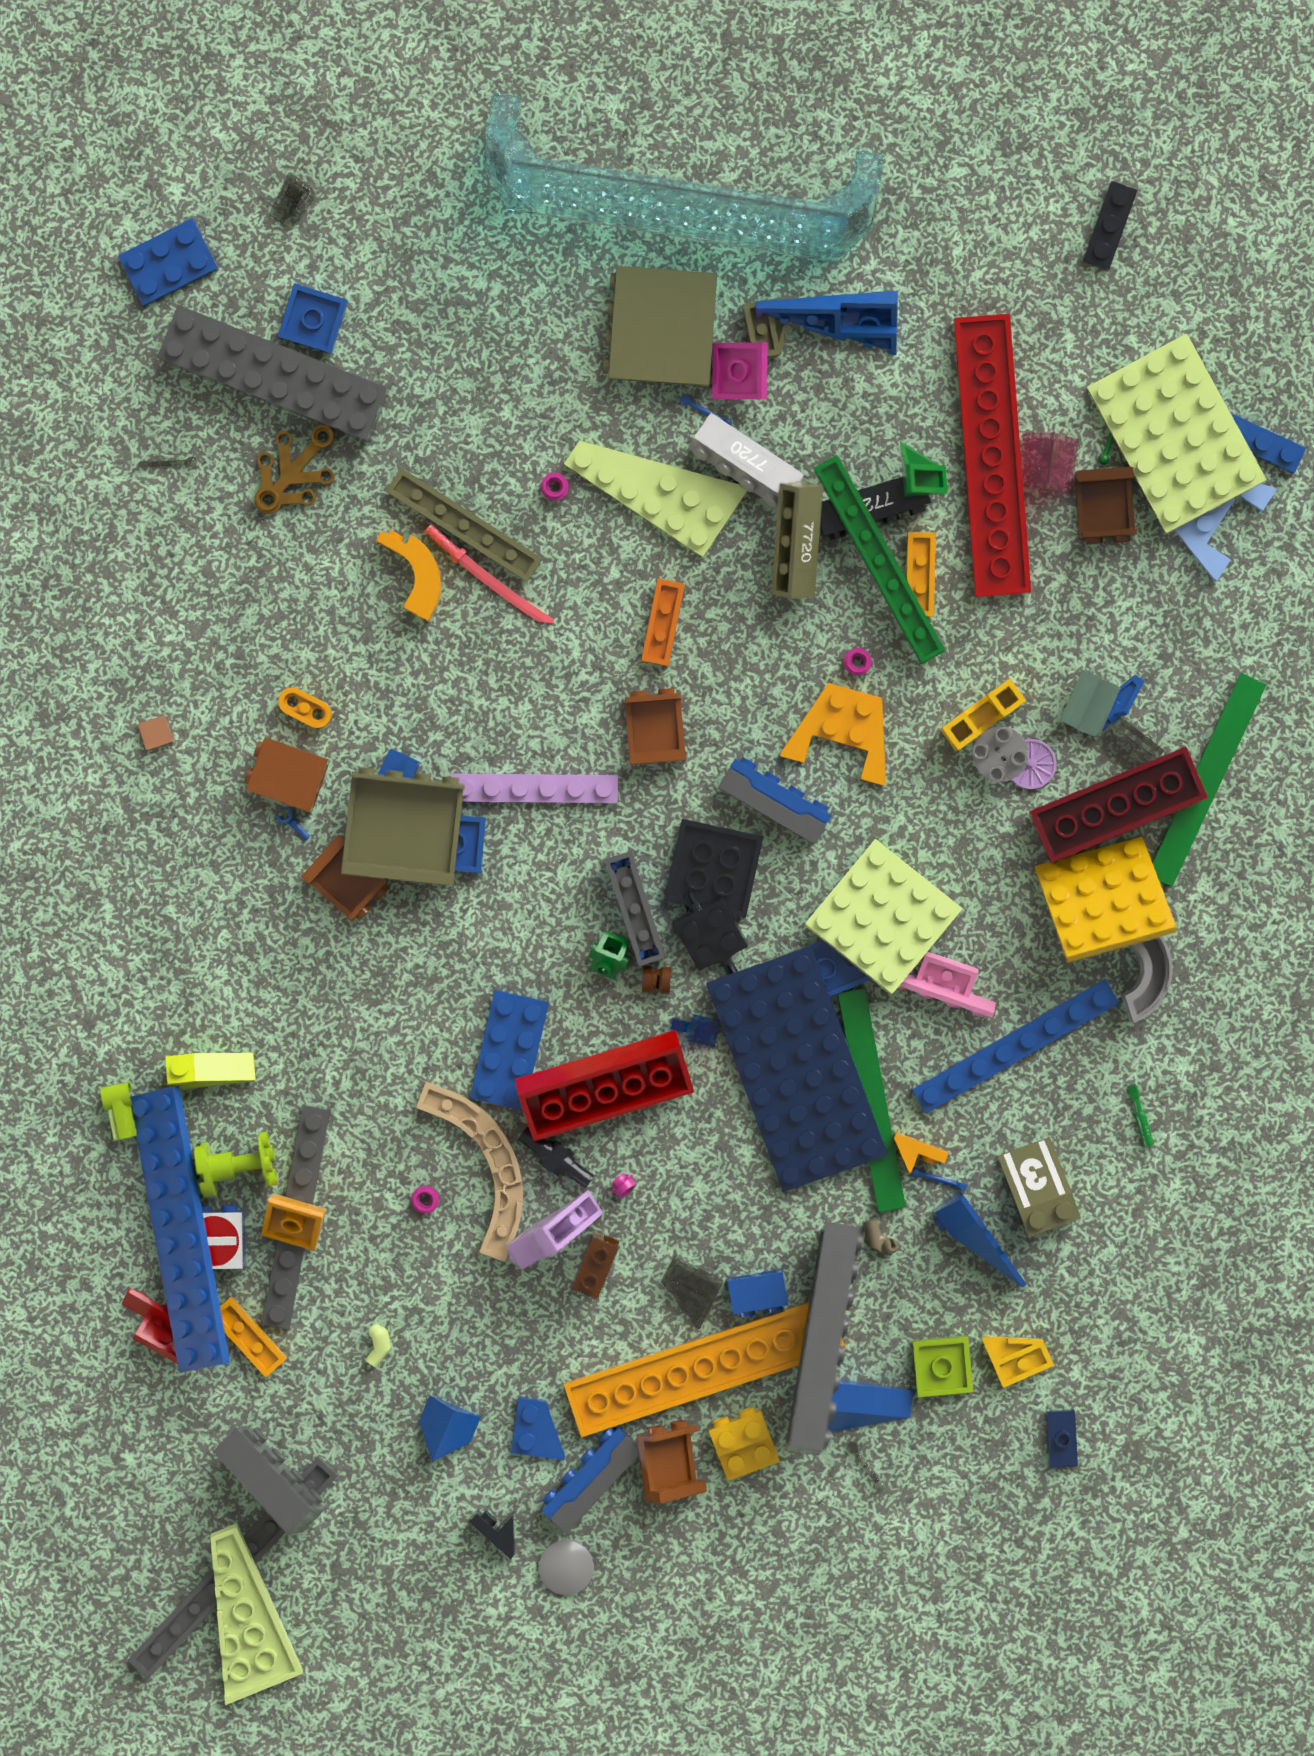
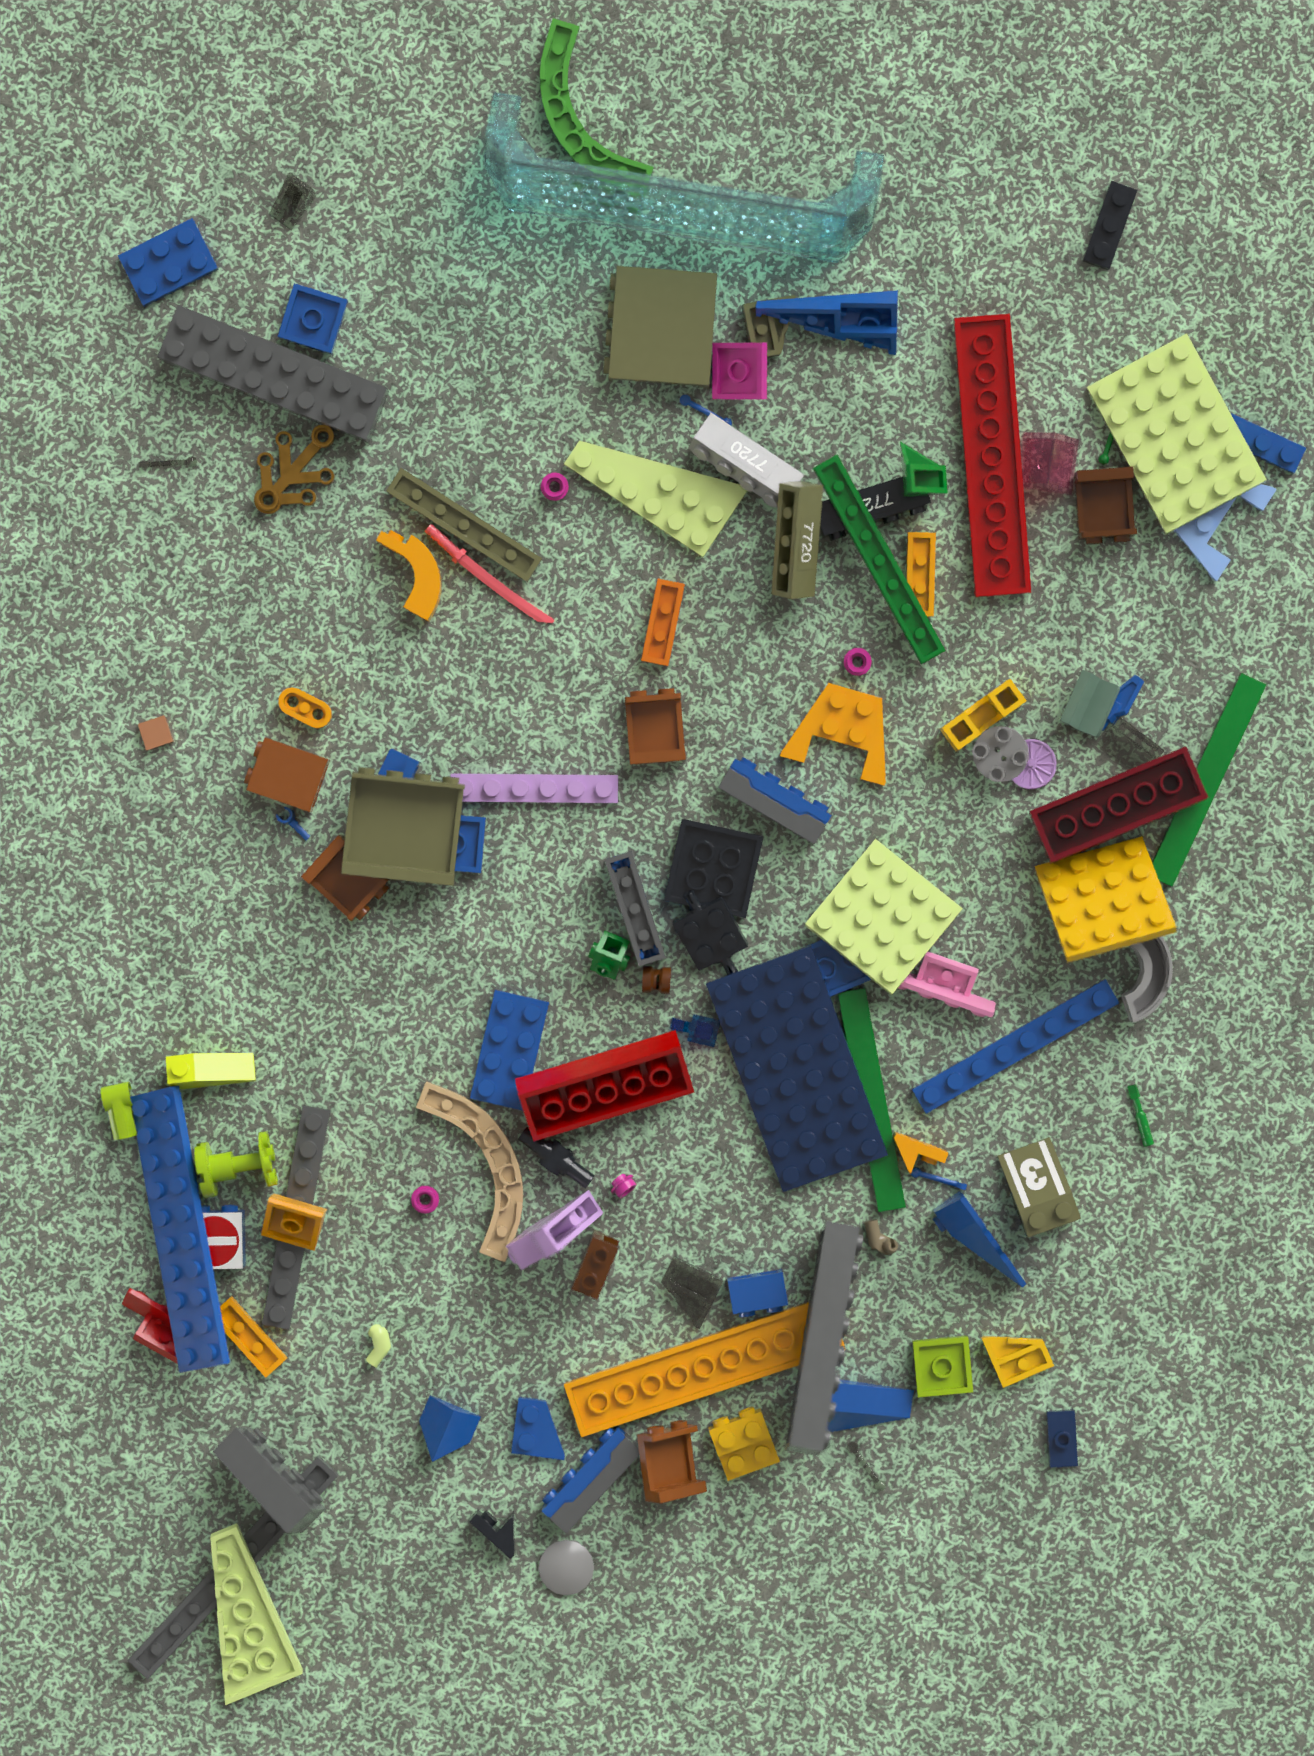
none -> bright green plate [540,18,654,195]

